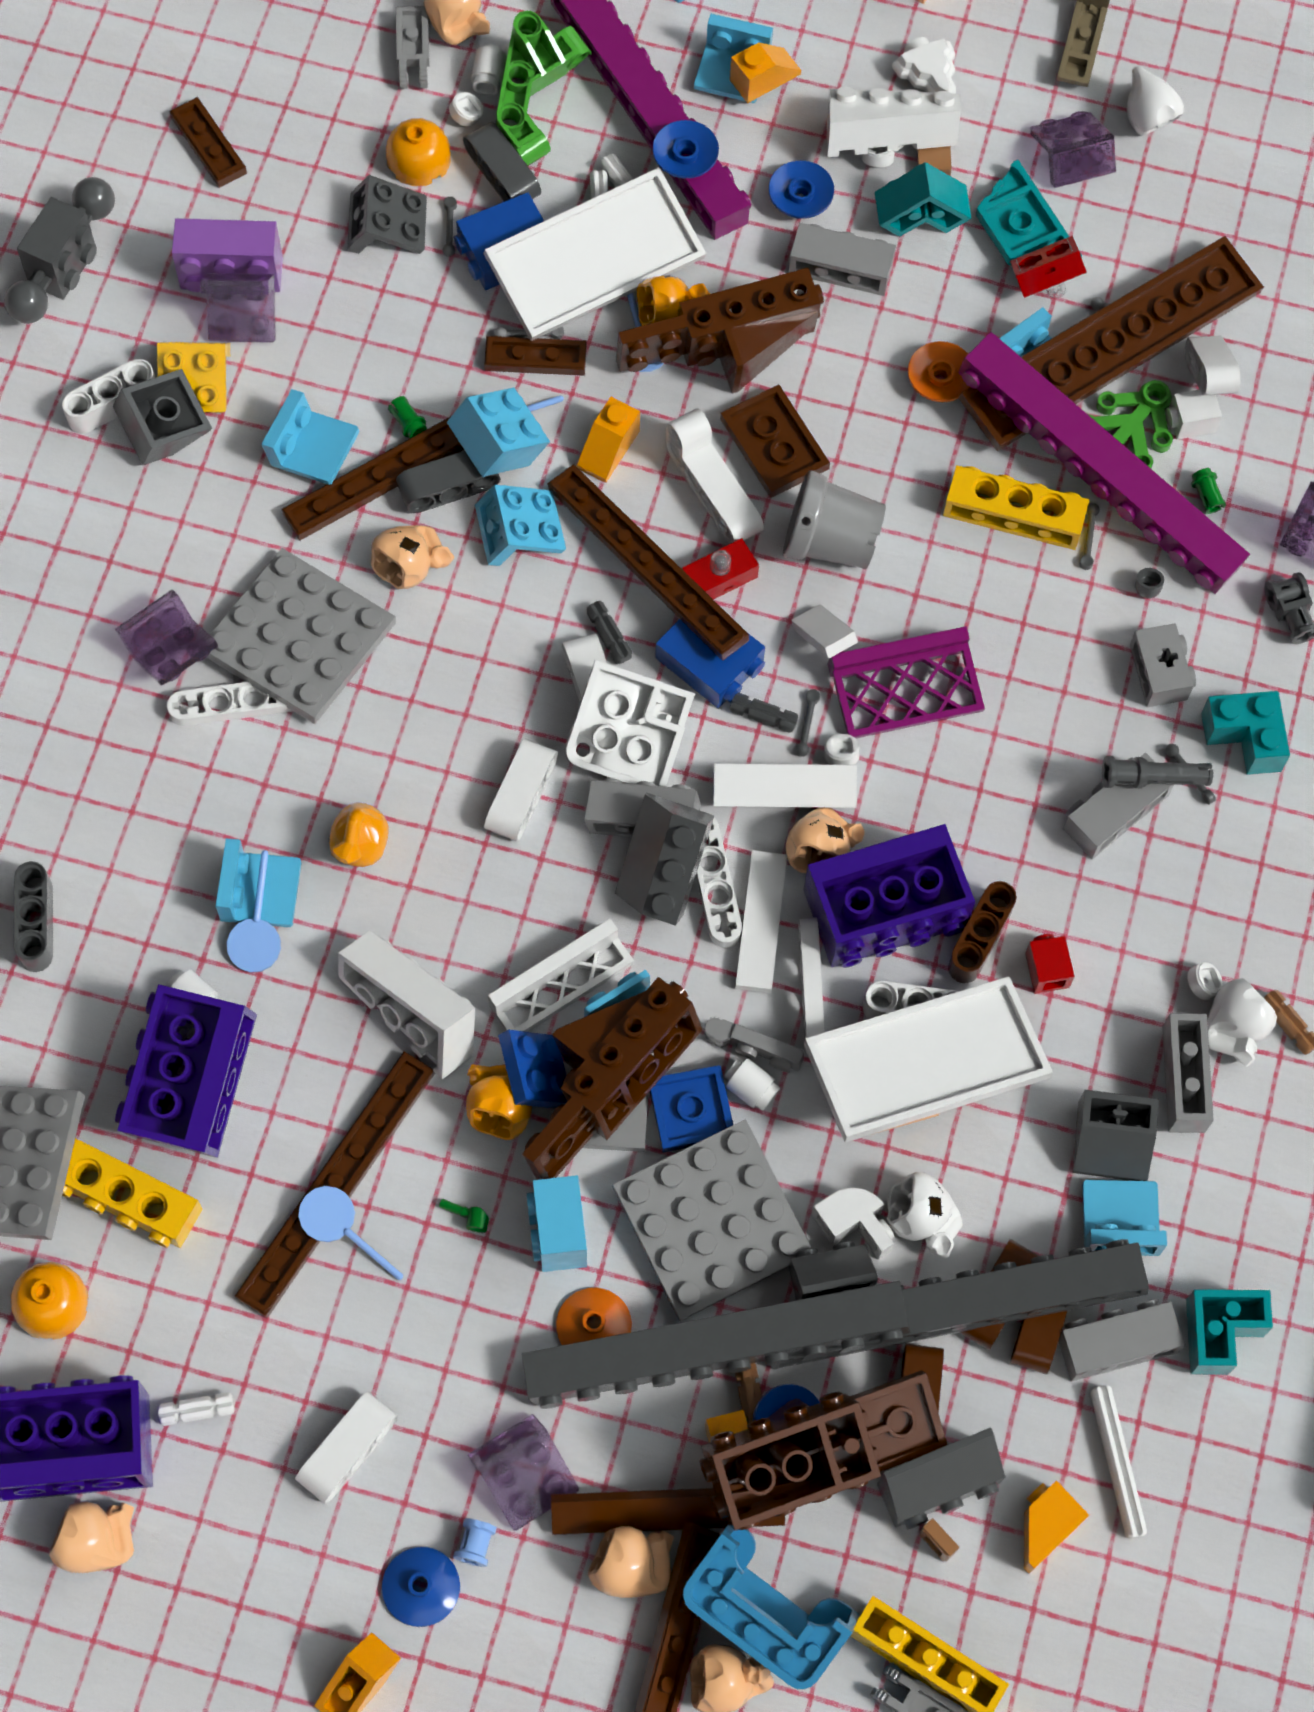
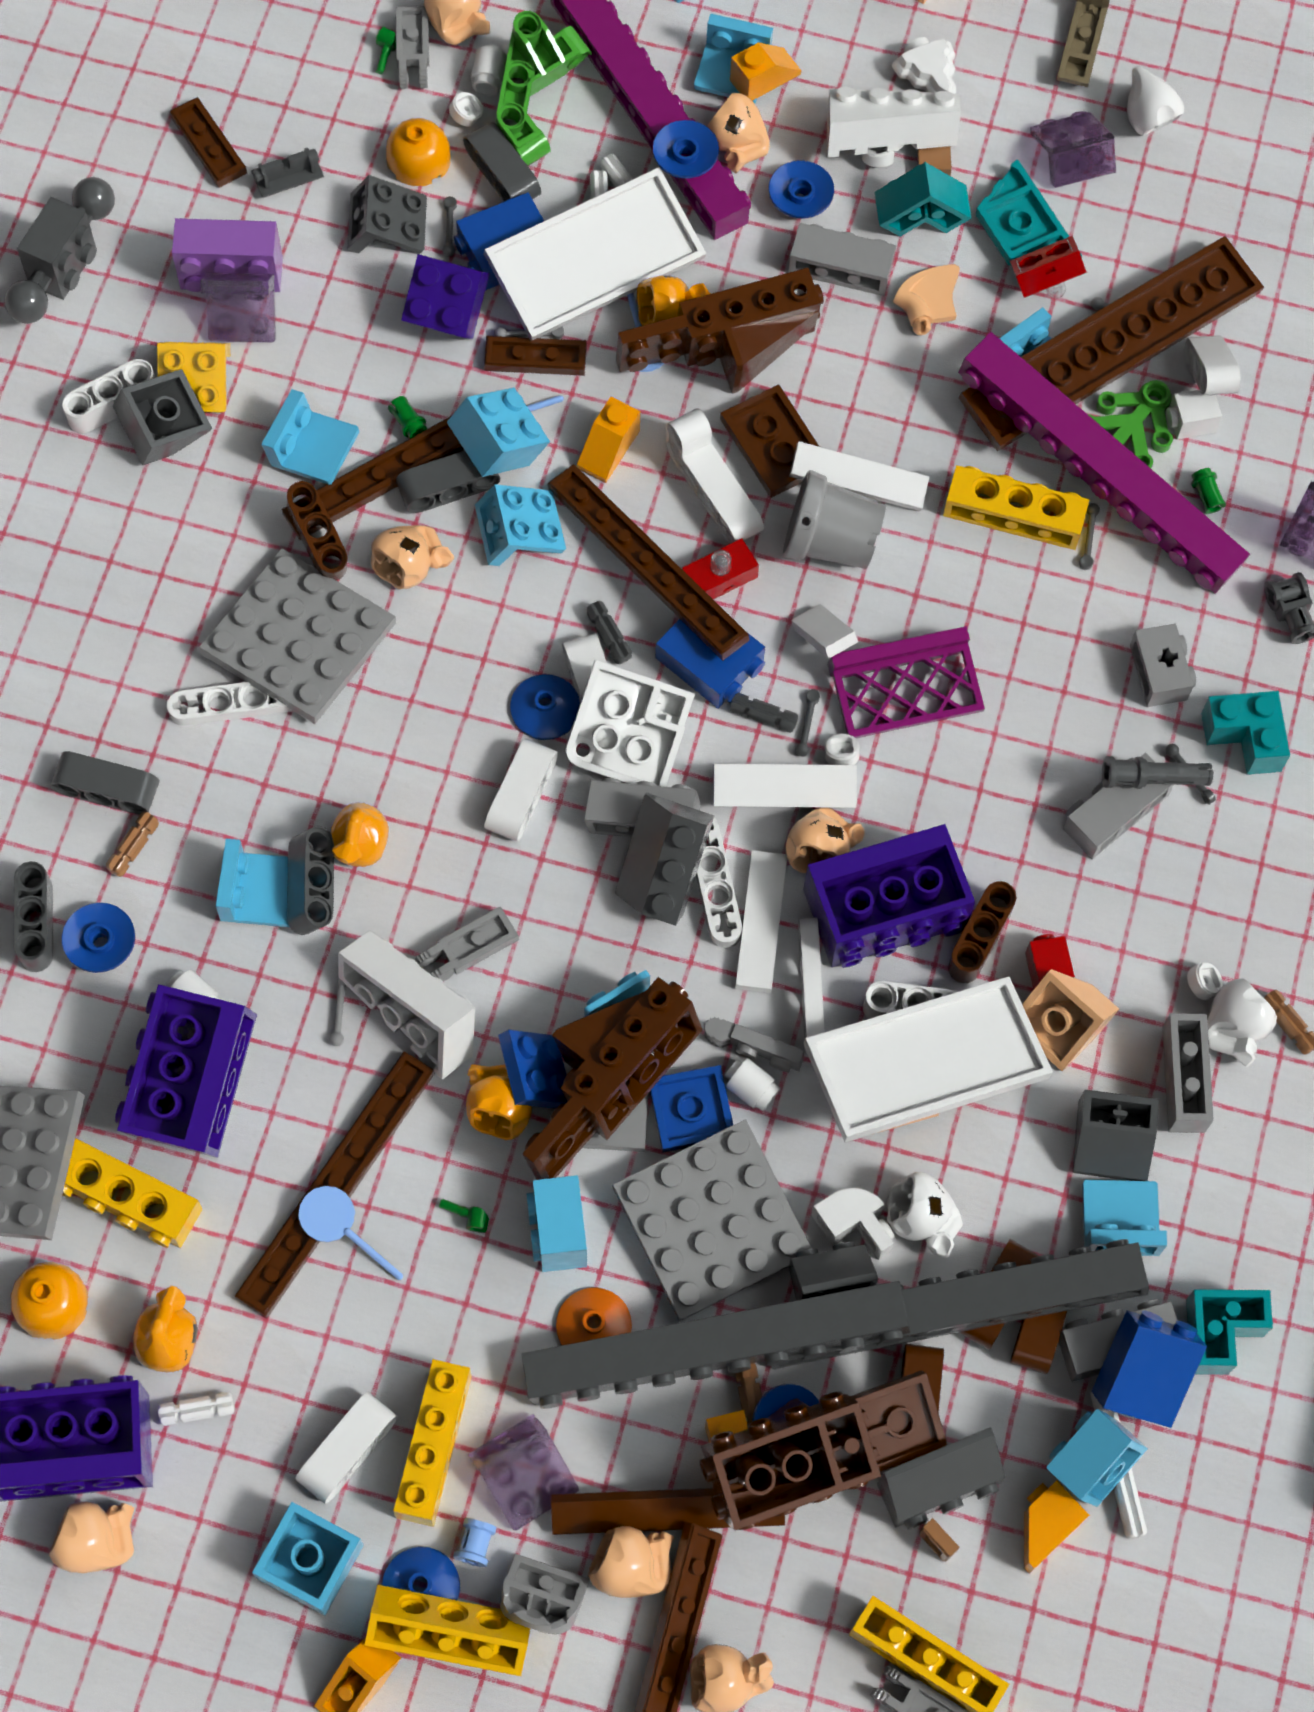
clear purple bracket [115,589,218,685] -> none
light blue piece [227,850,281,972] -> none
white fence [488,918,634,1032] -> none
dark azure windscreen [683,1525,859,1689] -> none
orange dish [908,341,970,402] -> none
dark grey hinge [1135,568,1164,599] -> none
none -> dark grey beam [50,751,160,815]
none -> blue dish [62,903,135,973]
none -> medium nougat axle [106,812,159,877]
none -> light orange piece [133,1286,198,1372]
none -> dark grey hinge [251,147,324,198]
none -> medium azure brick [252,1502,364,1616]
none -> reddish brown beam [287,481,348,581]
none -> dark grey beam [287,826,334,935]
none -> light grey hinge [329,977,346,1046]
none -> yellow brick [364,1585,530,1676]
none -> green hand [376,27,396,74]
none -> yellow brick [393,1359,472,1527]
none -> dark purple brick [401,254,490,339]
none -> light grey hinge [415,906,519,982]
none -> light grey slope [500,1554,589,1634]
none -> blue dish [510,674,580,740]
none -> light nougat piece [707,93,770,174]
none -> white tile [789,441,929,512]
none -> light nougat arm [893,264,960,335]
none -> light nougat slope [1022,969,1119,1071]
none -> medium azure brick [1046,1409,1148,1507]
none -> blue brick [1091,1310,1207,1428]

